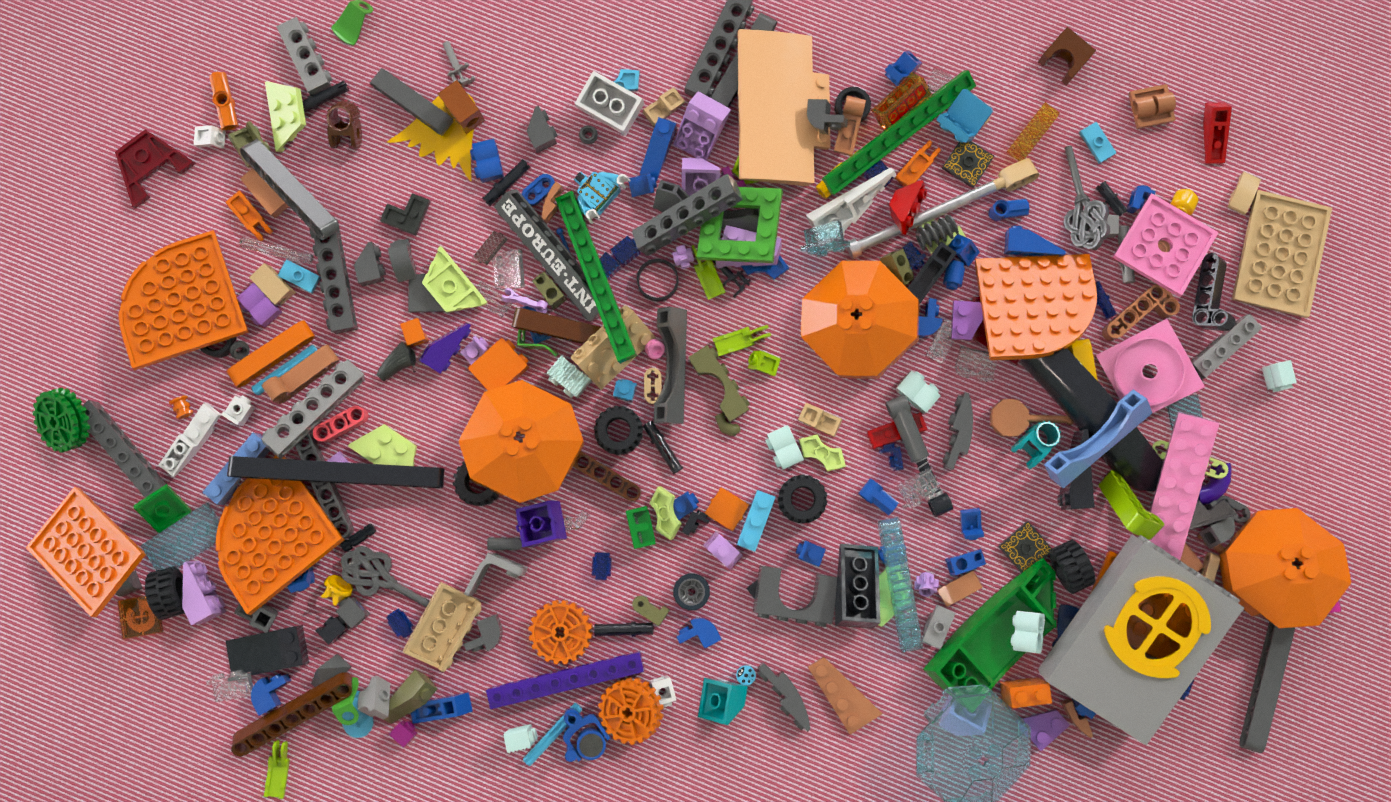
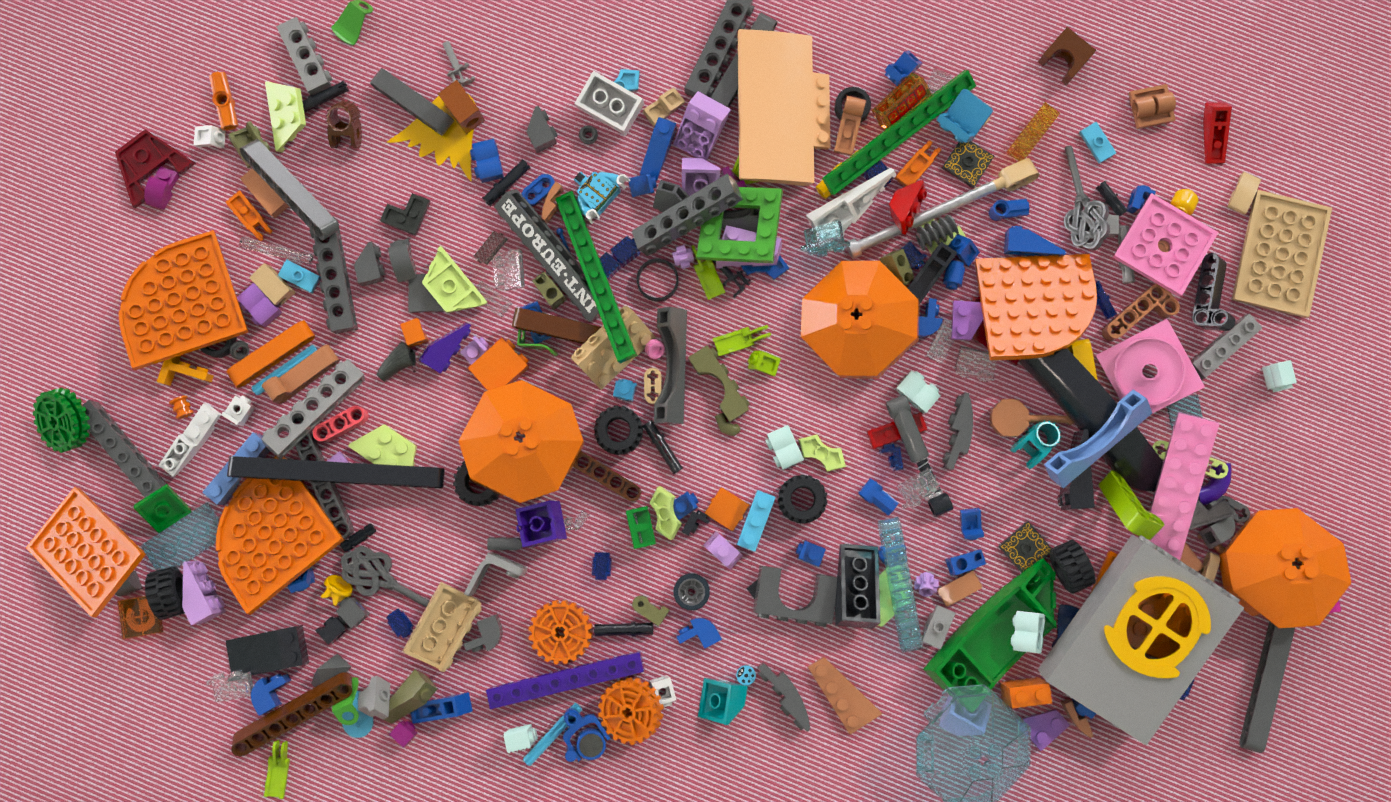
dark grey brick [234,603,278,633] -> none
lavender piece [502,288,548,314] -> none
light aqua brick [547,355,592,399] -> none
tan slope [798,403,842,437] -> none
dark grey brick [807,99,848,135] -> none
none -> magenta brick [144,166,180,210]
none -> light orange bracket [157,355,214,386]

